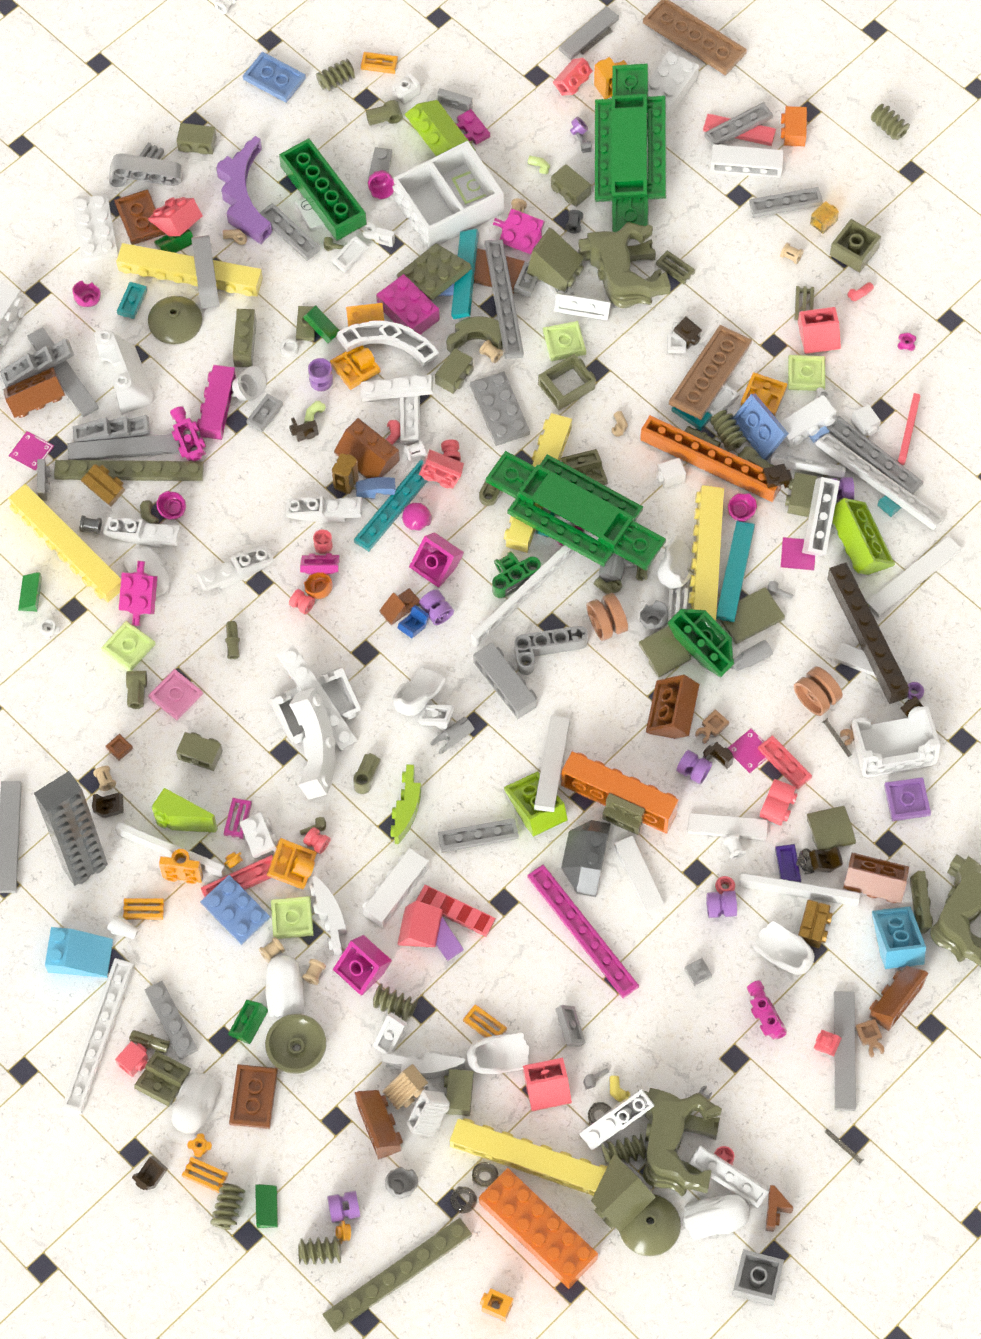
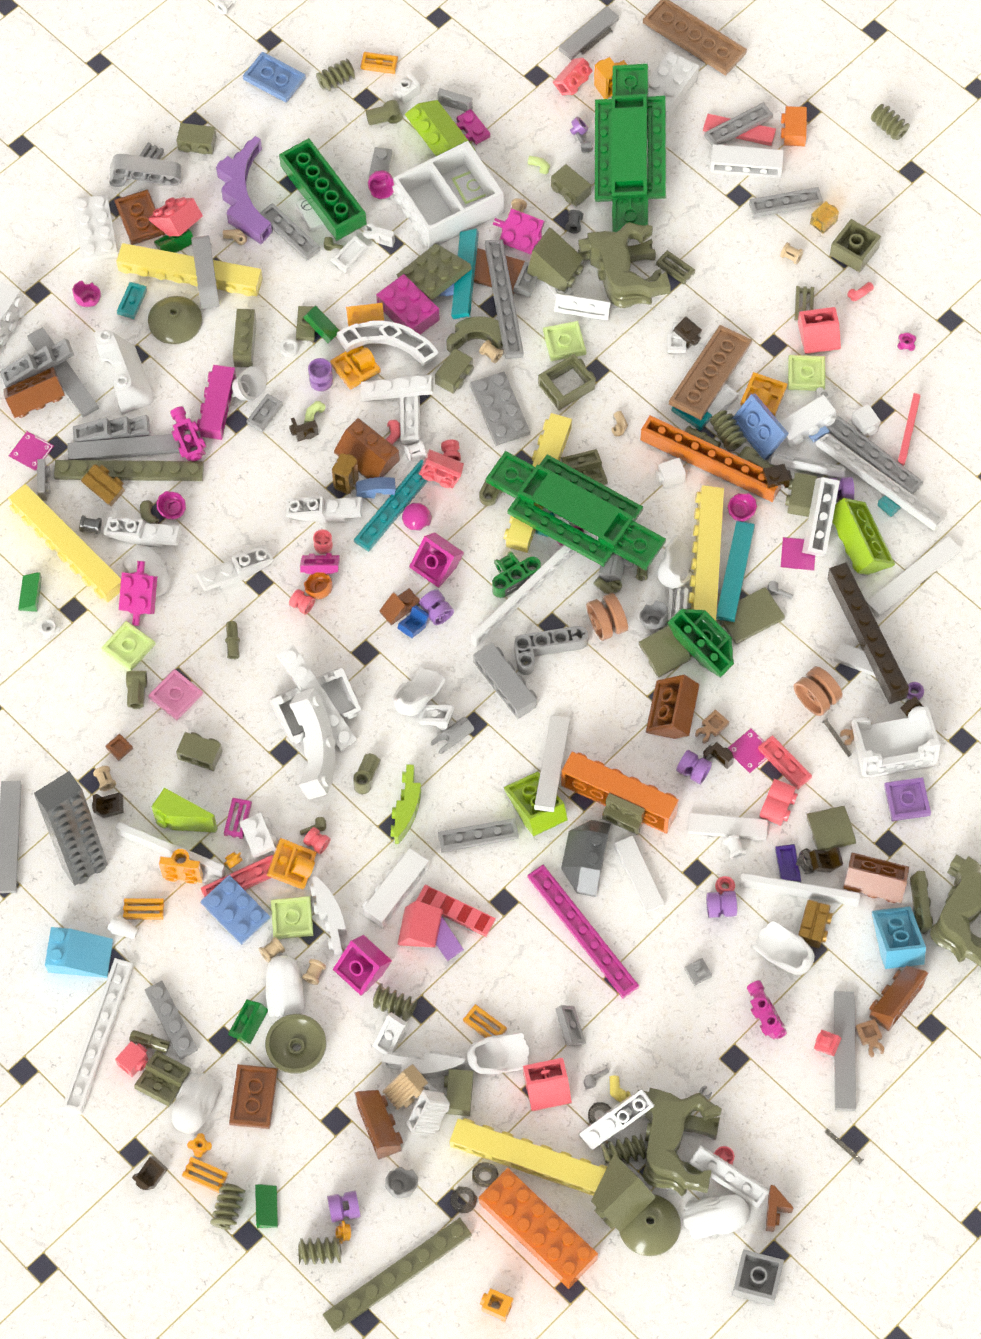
light grey piece [731,640,773,671] -> none

